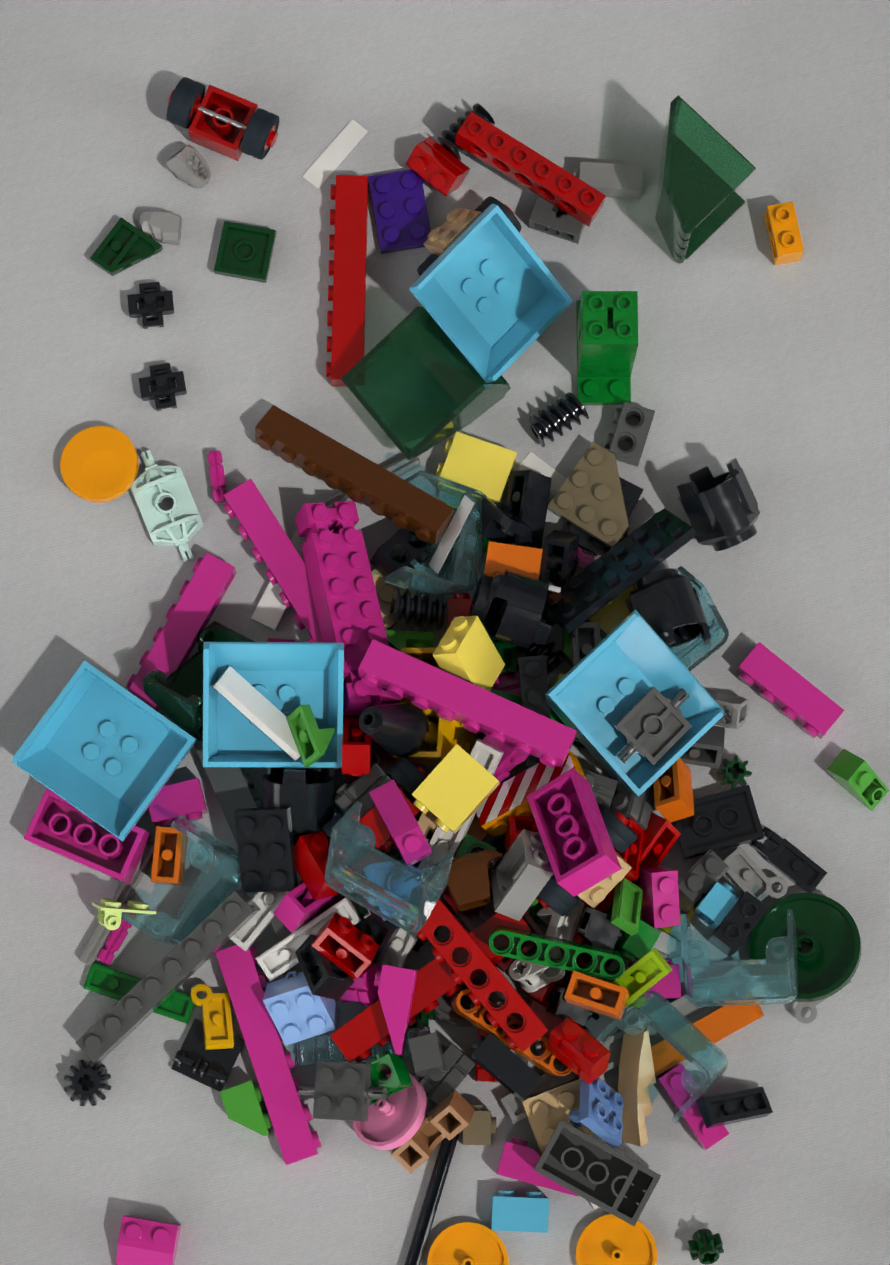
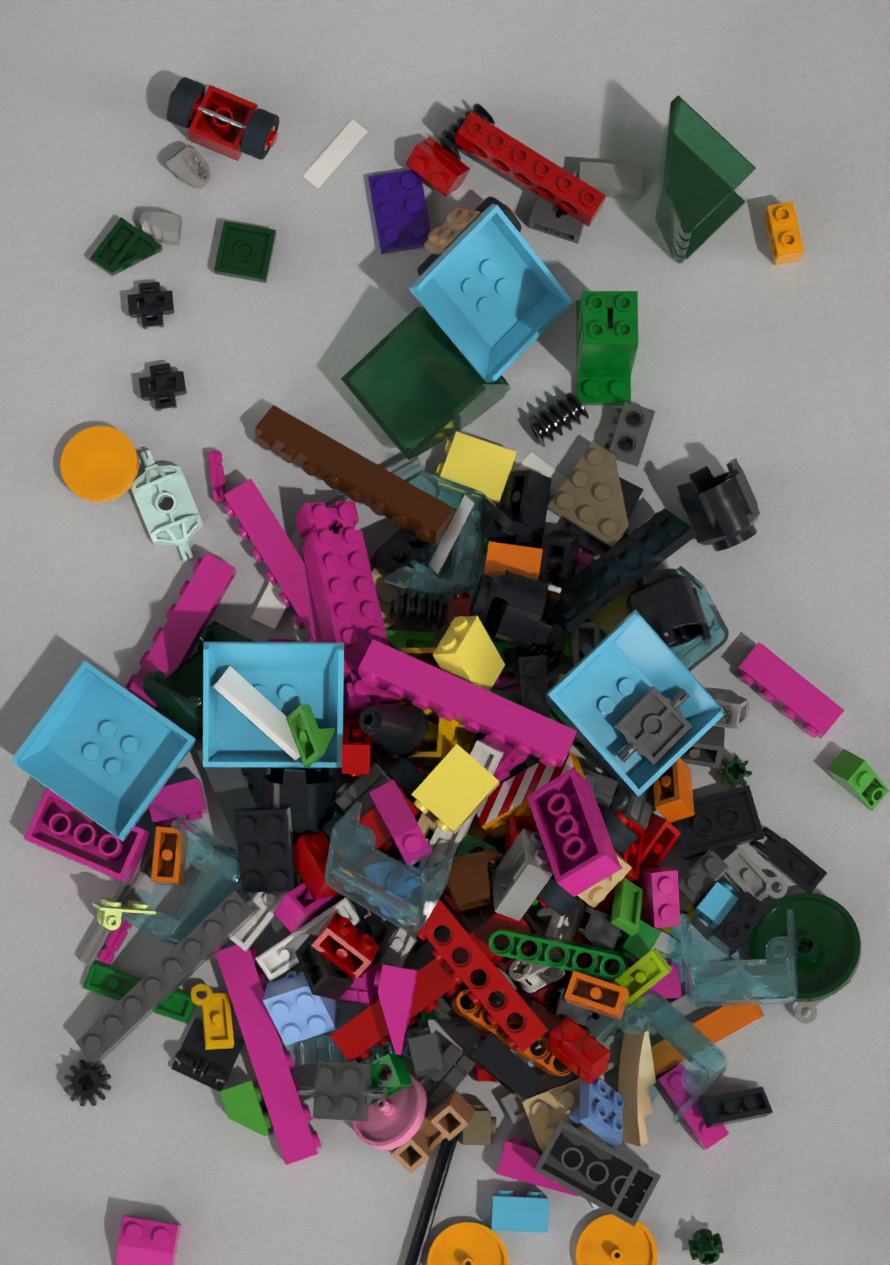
red brick [326,175,368,387] -> none

